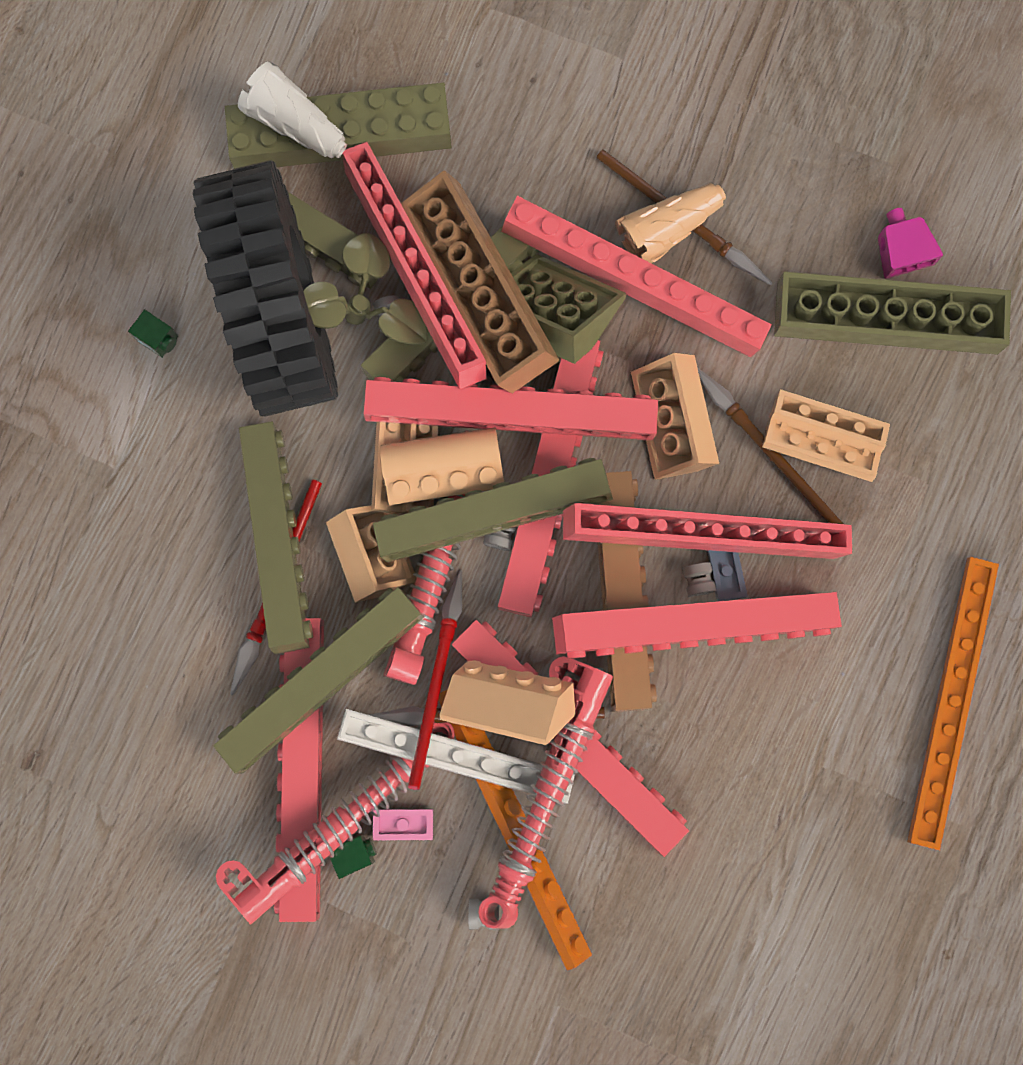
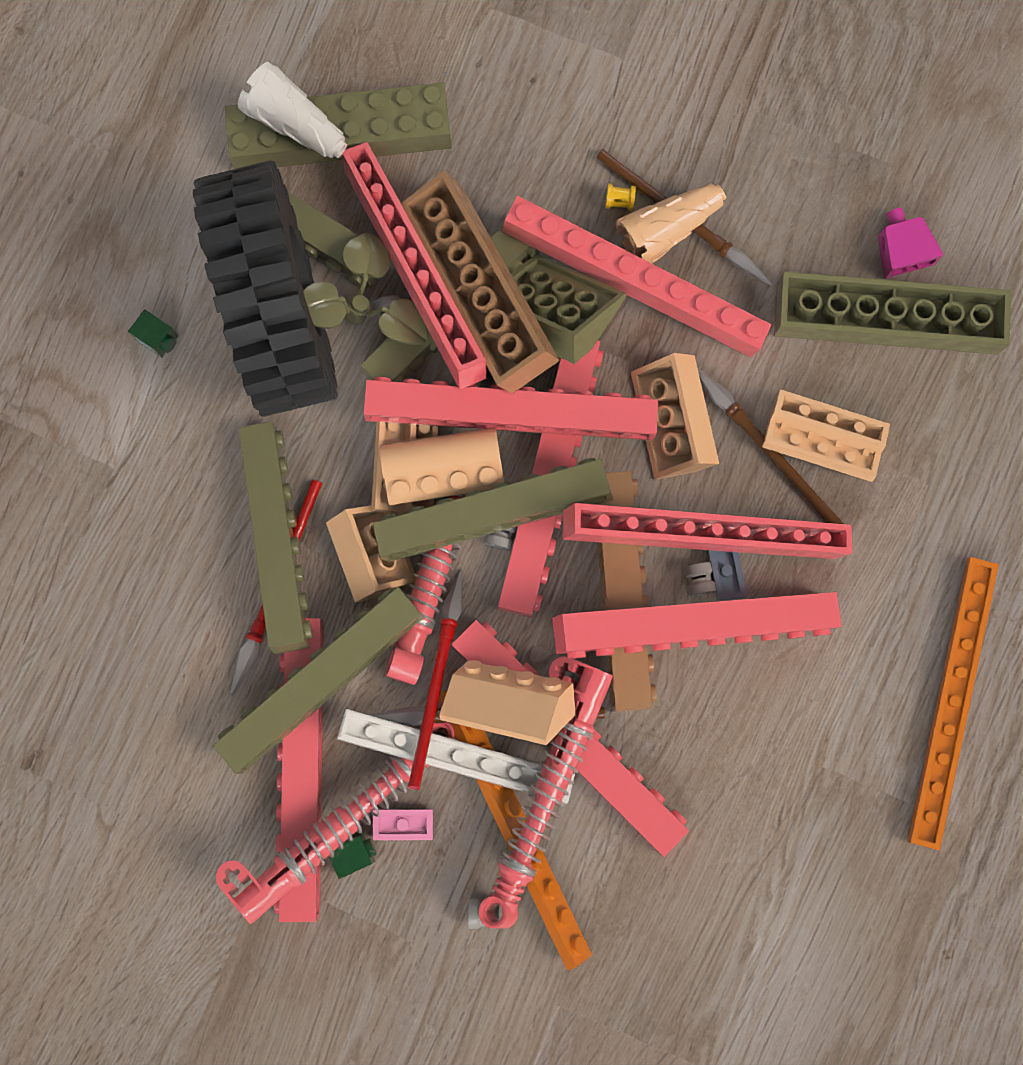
none -> yellow bush [605,183,636,212]

